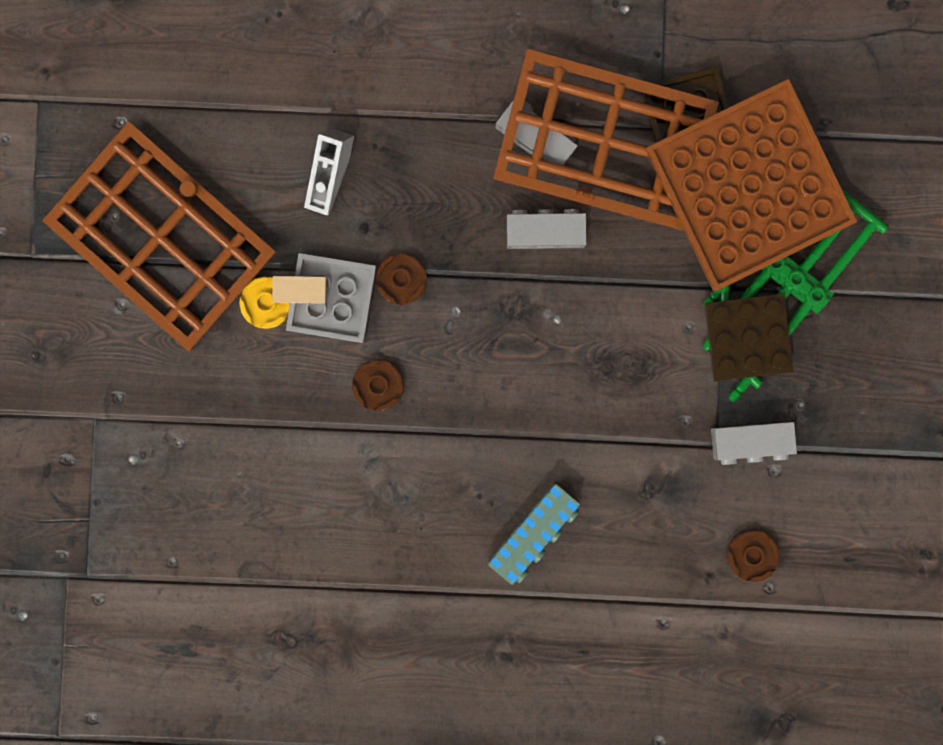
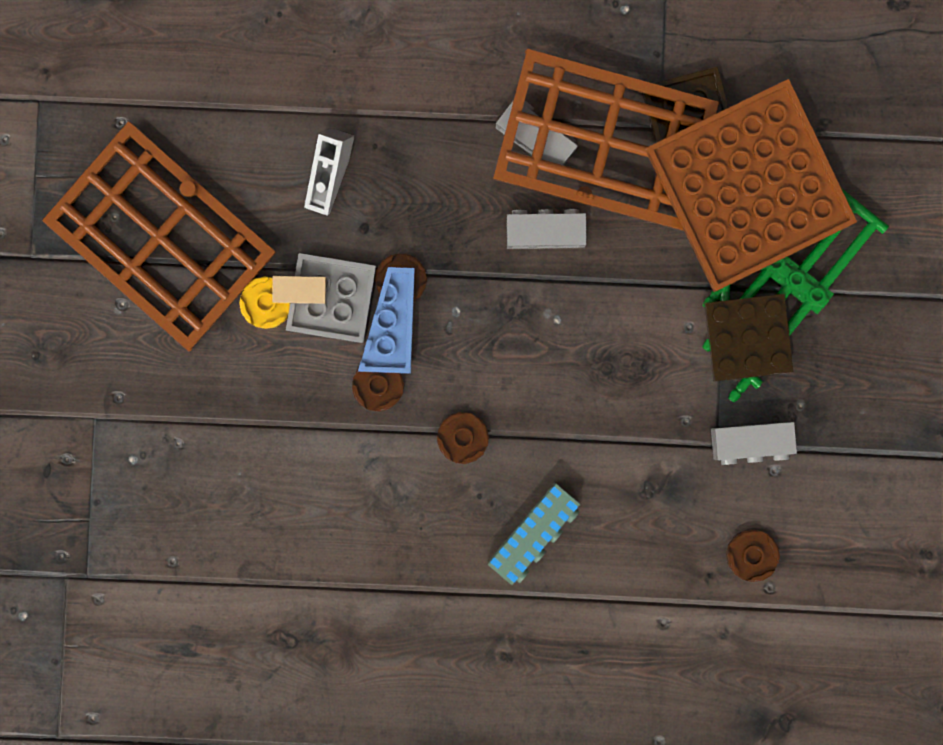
none -> medium blue wing [358,267,415,373]
none -> reddish brown tile [437,412,489,464]

